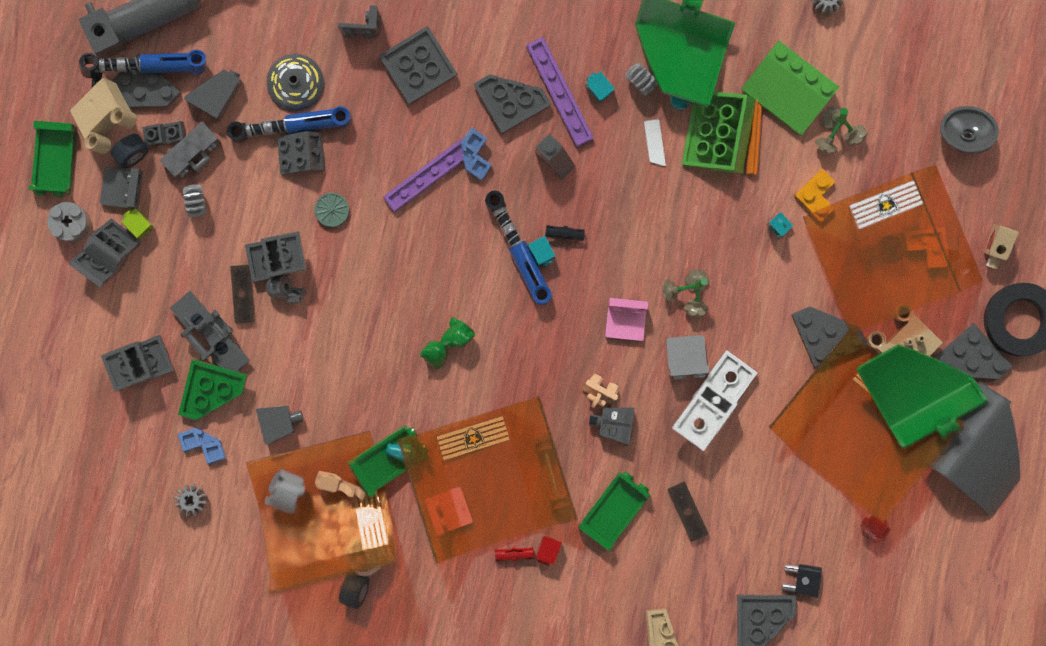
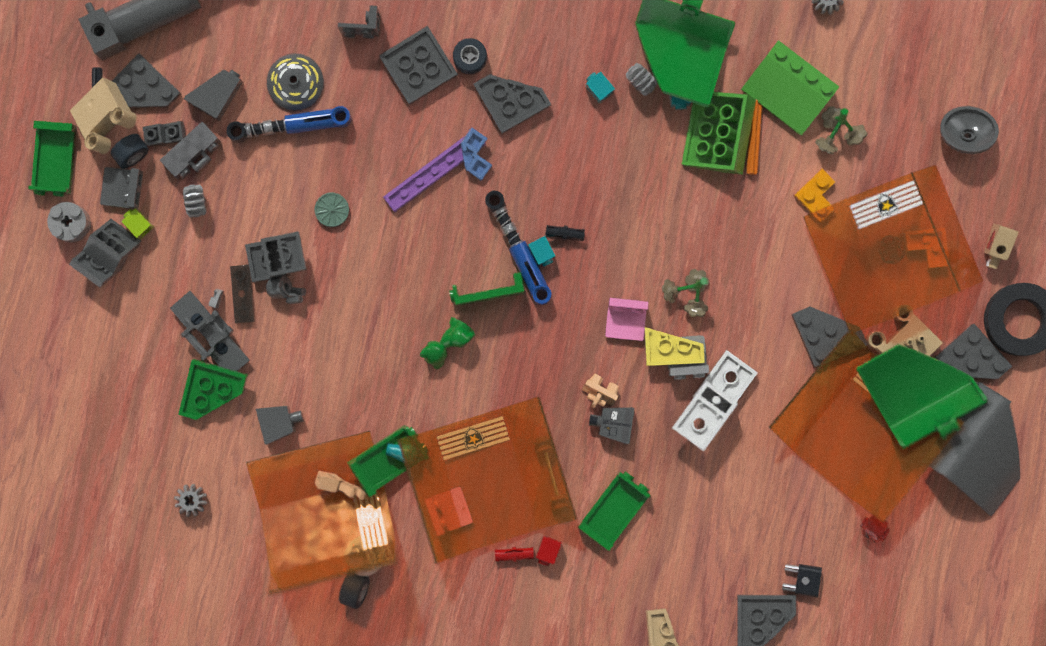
piece [79,49,206,79] -> none
dark grey bracket [101,335,175,392] -> none
medium blue tile [178,428,226,465] -> none
light grey brick [265,468,305,514] -> none
dark grey bracket [277,131,325,175] -> none
medium lavender tile [526,37,594,147] -> none
dark grey slope [535,133,576,180] -> none
white sticker [644,119,666,166] -> none
clear smoke tile [667,481,709,542] -> none
teal bracket [766,212,793,238] -> none
none -> light grey tile [208,289,224,309]
none -> green panel [449,272,524,306]
none -> black wheel [453,38,487,75]
none -> light yellow wing [644,327,705,366]

